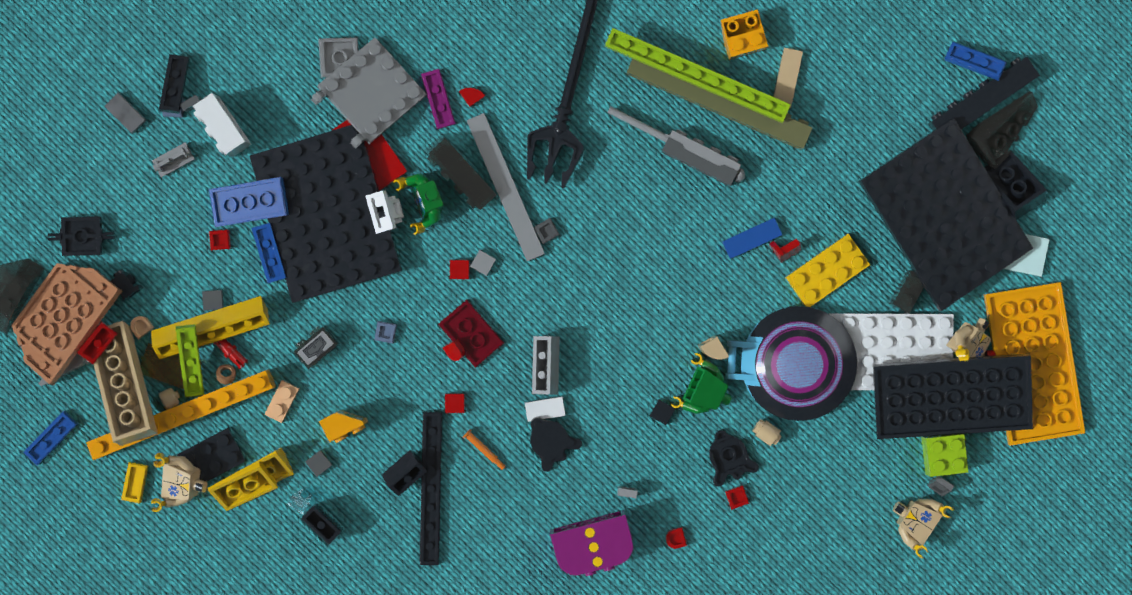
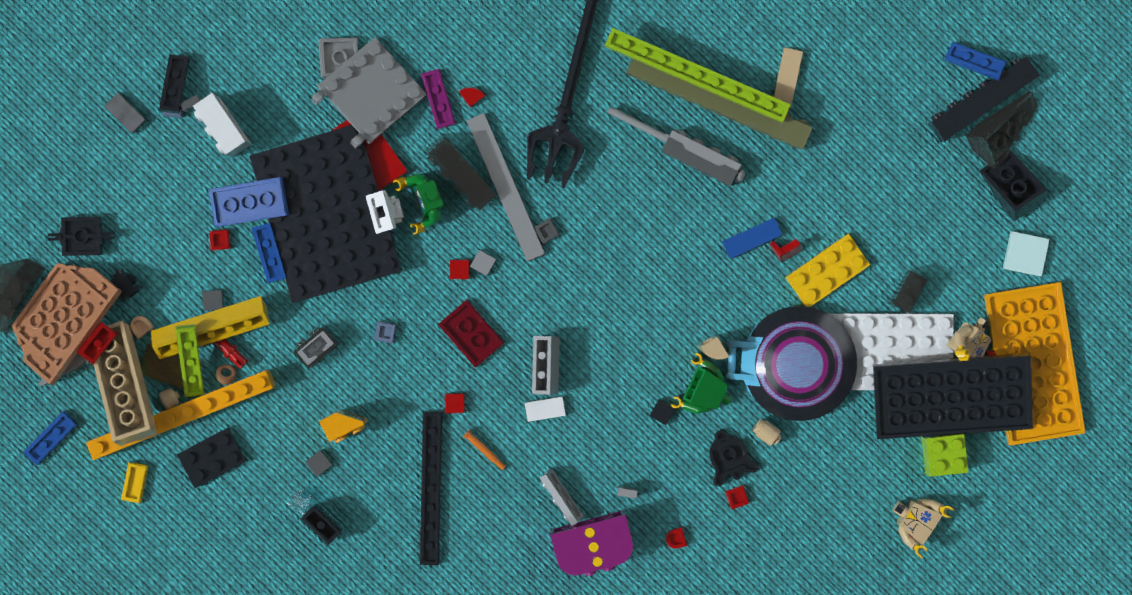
tan torso [151,453,208,512] -> none
light grey hinge [152,142,195,178] -> none
yellow slope [208,447,294,511] -> none
light nougat plate [264,380,300,423] -> none
black brick [382,450,427,496] -> none
red tile [443,339,465,361] -> none
black tile [530,417,582,472] -> none
light orange slope [720,9,768,60] -> none
black plate [858,118,1033,311] -> none
dark grey tile [927,476,954,496] -> none
none -> light grey plate [540,469,583,525]

